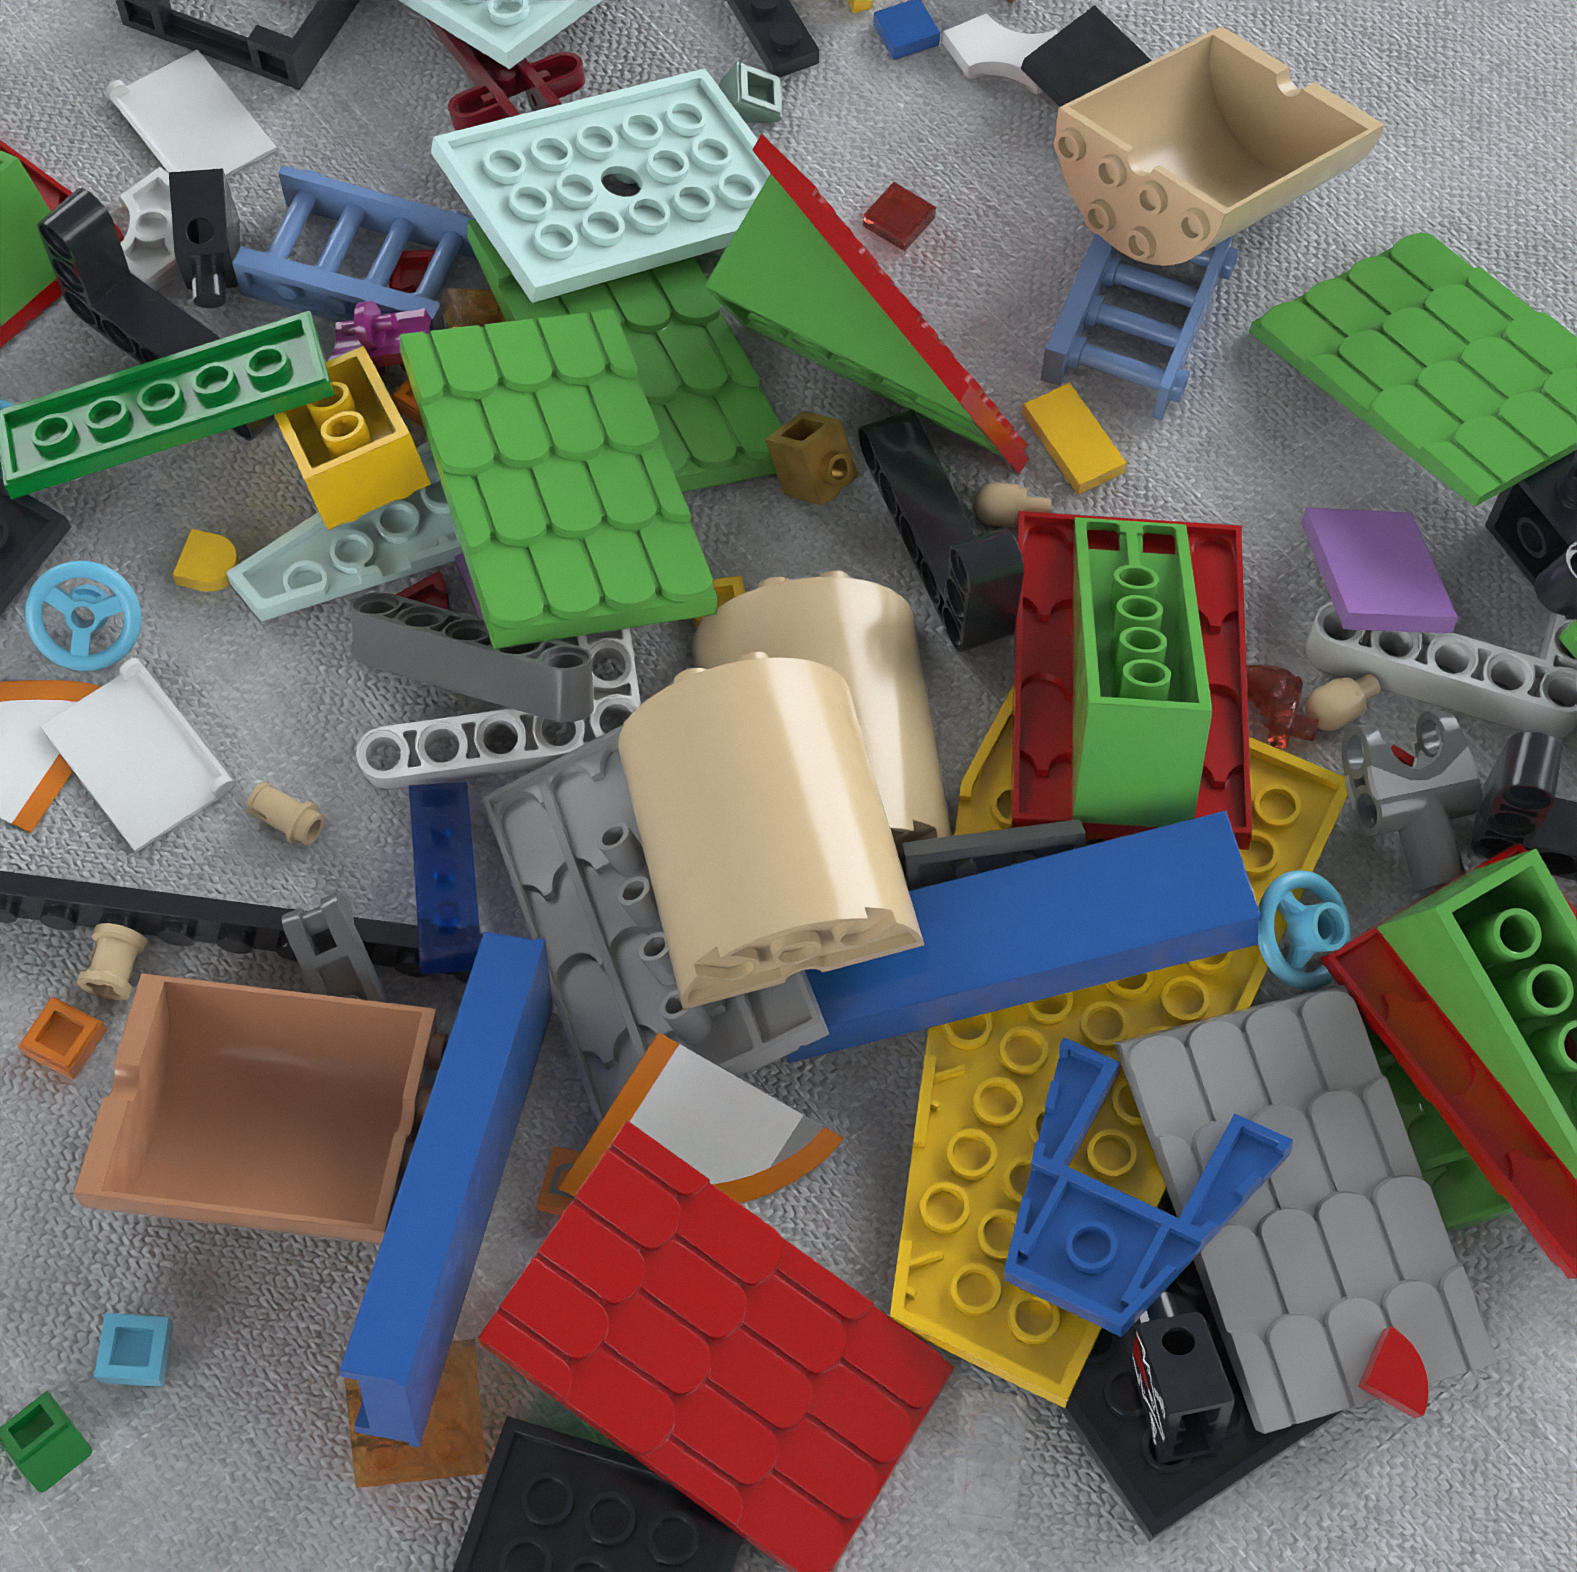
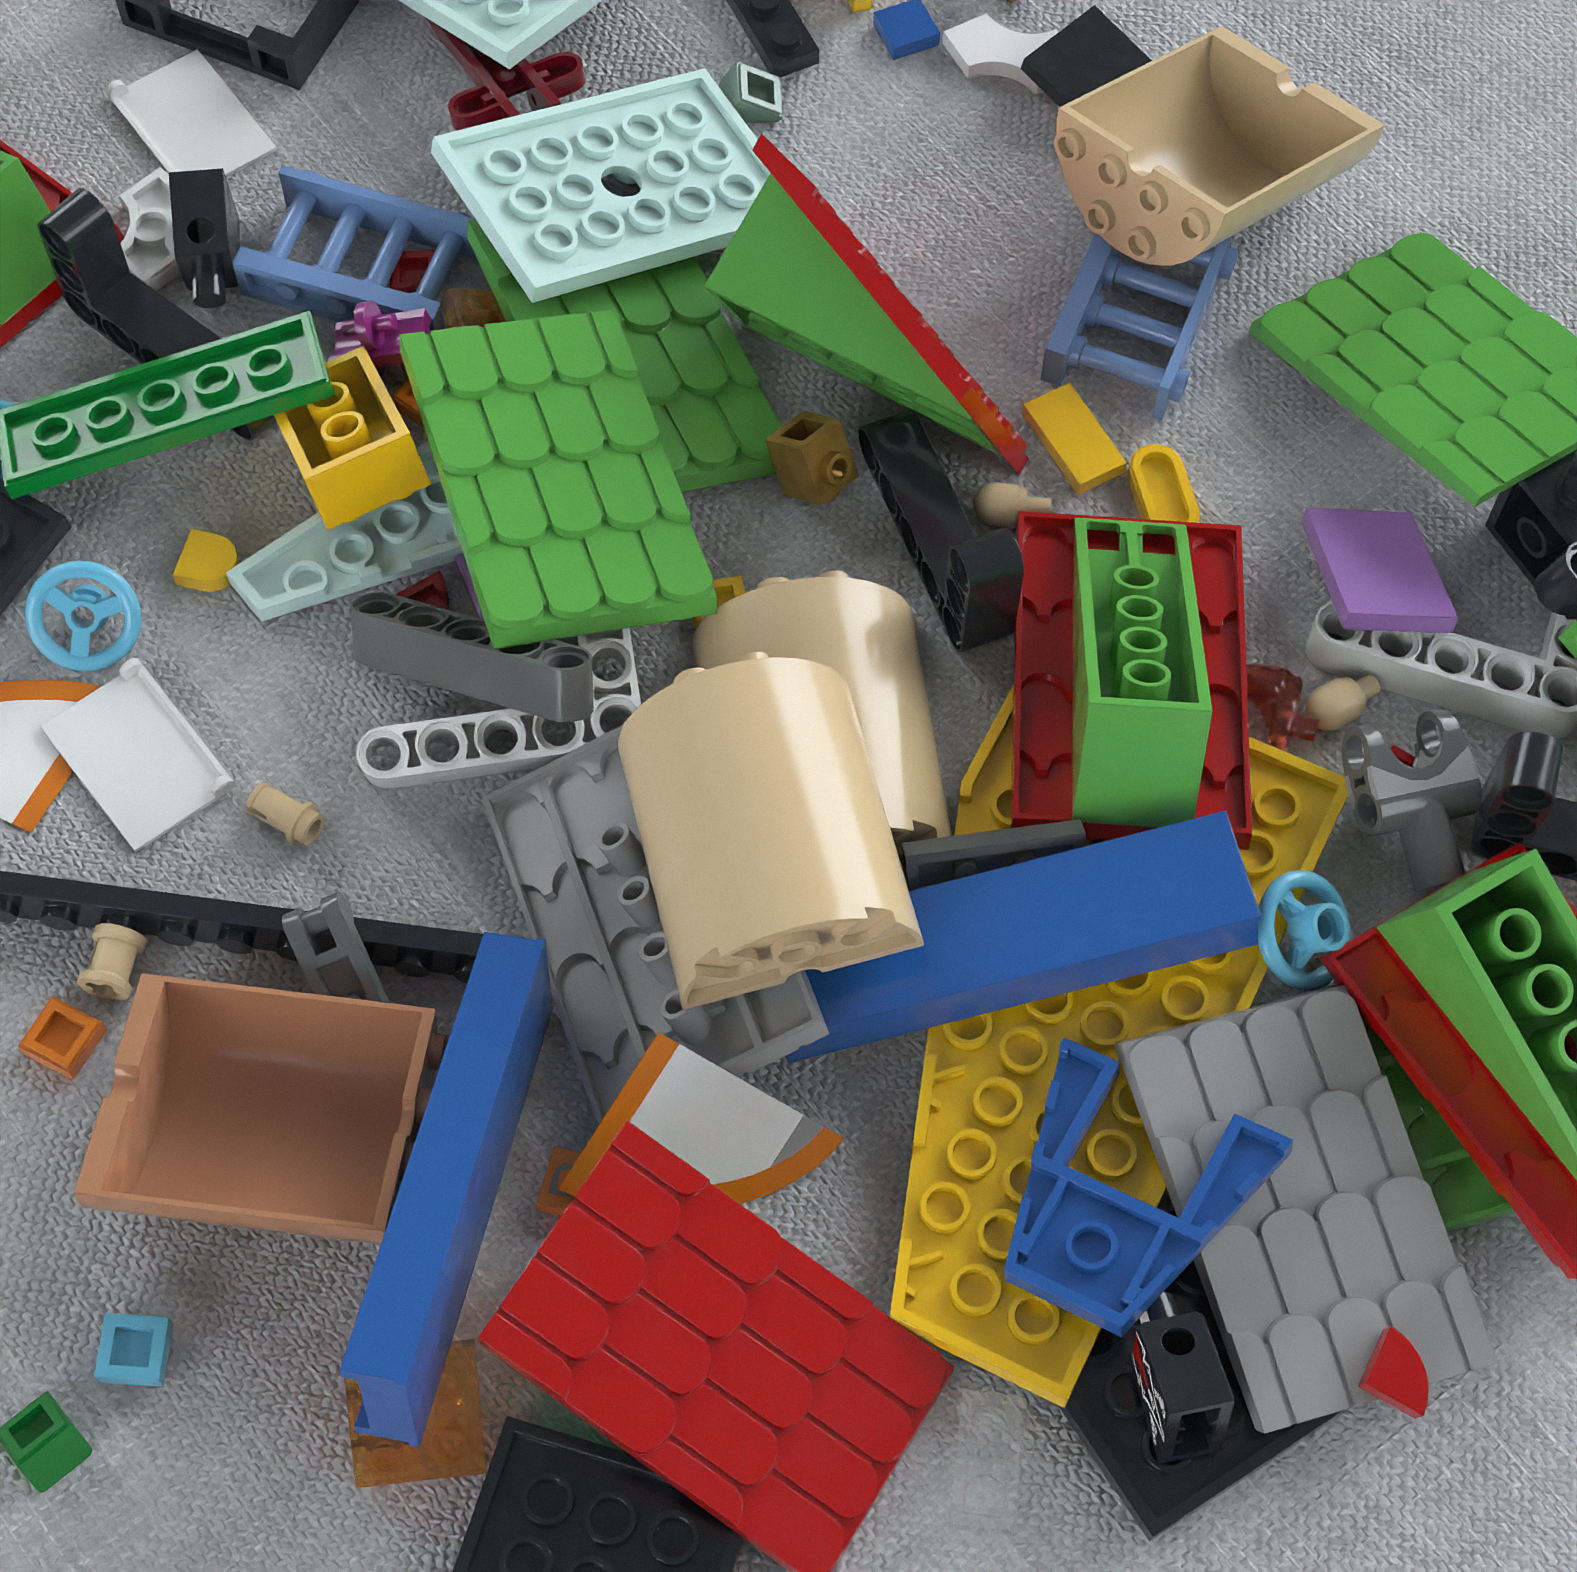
clear blue tile [409,782,481,974] -> none
clear red tile [863,182,936,252] -> none
none -> yellow tile [1127,444,1200,523]

